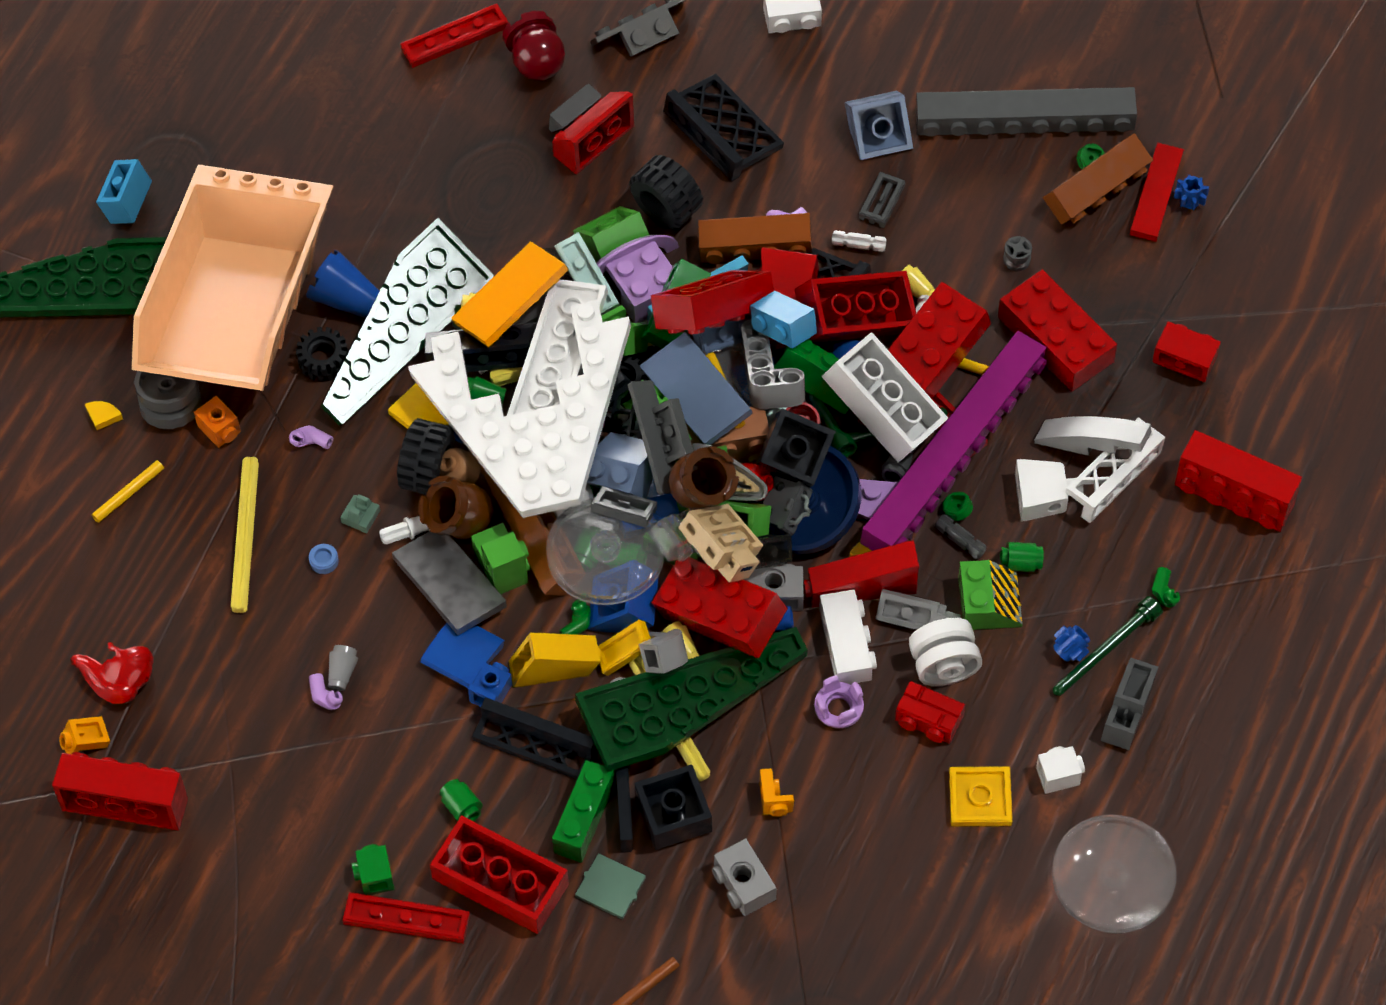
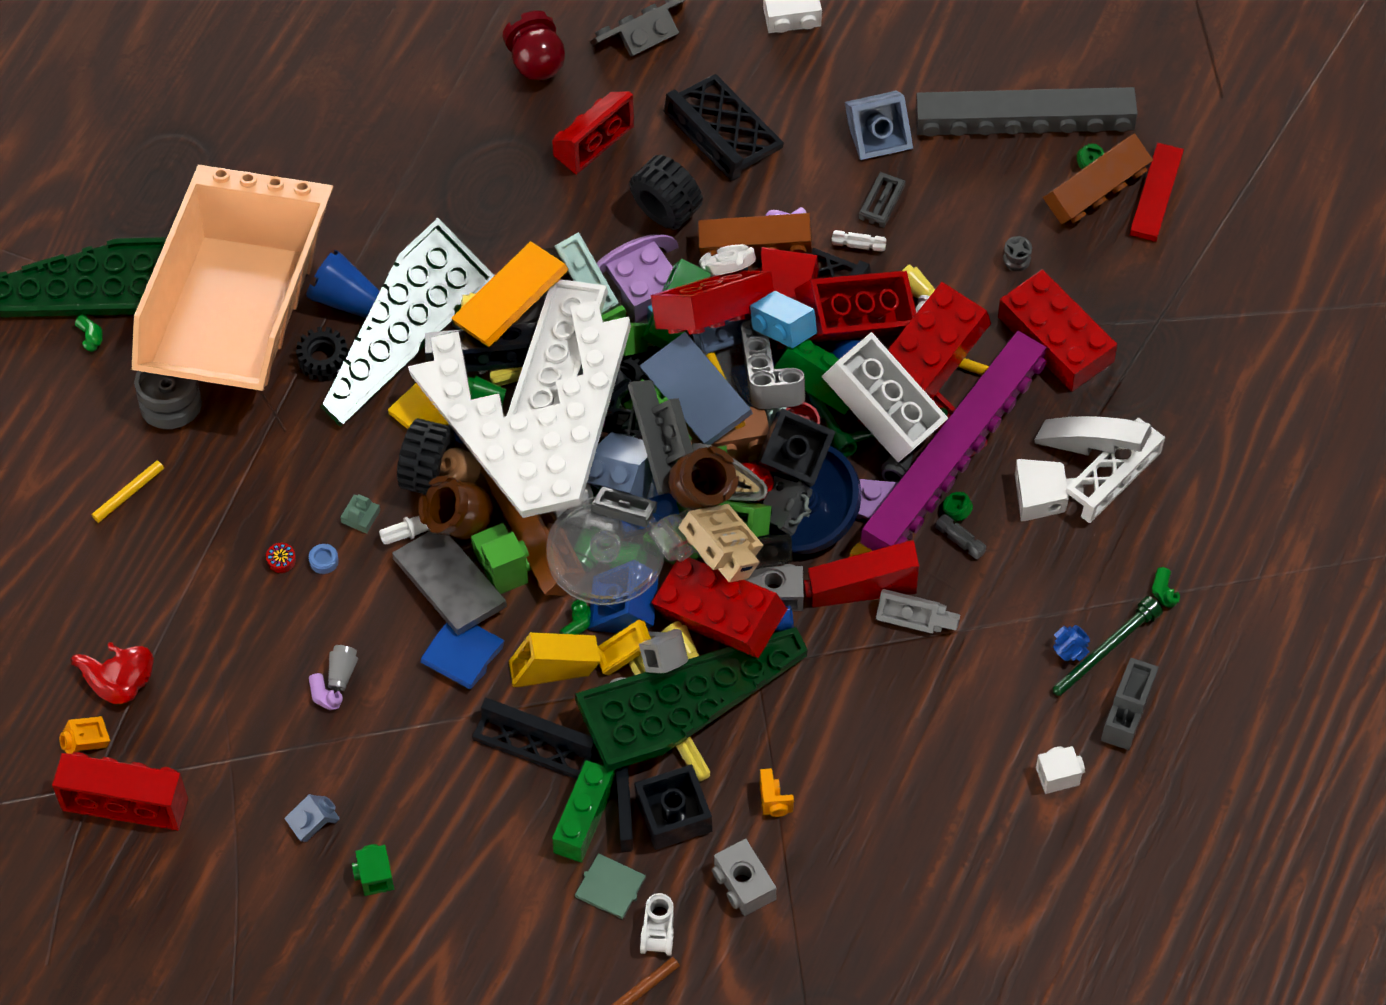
yellow tile [85,401,123,430] -> none
dark azure brick [96,159,152,224] -> none
orange brick [194,396,241,448] -> none
light yellow axle [231,457,259,613] -> none
lavender arm [289,425,334,449] -> none
red tile [343,892,470,944] -> none
red tile [400,3,509,68] -> none
red brick [430,815,569,934] -> none
green brick [440,779,483,821] -> none
blue brick [468,662,512,707] -> none
dark grey slope [549,84,602,132] -> none
bright green slope [573,206,649,263] -> none
lavender piece [814,675,864,728] -> none
white brick [819,589,877,684] -> none
red brick [895,681,966,744] -> none
white wheel [908,618,982,686] -> none
yellow tile [949,766,1013,826] -> none
bright green slope [958,560,1023,630] -> none
green brick [1000,542,1044,572] -> none
clear dish [1052,814,1177,933] -> none
red brick [1152,321,1221,382] -> none
blue gear [1174,175,1209,210] -> none
red brick [1175,430,1302,532] -> none
none -> green arm [75,314,103,352]
none -> tile [266,543,296,573]
none -> sand blue bracket [284,794,340,842]
none -> white piece [640,893,674,956]
none -> white tile [699,244,756,275]

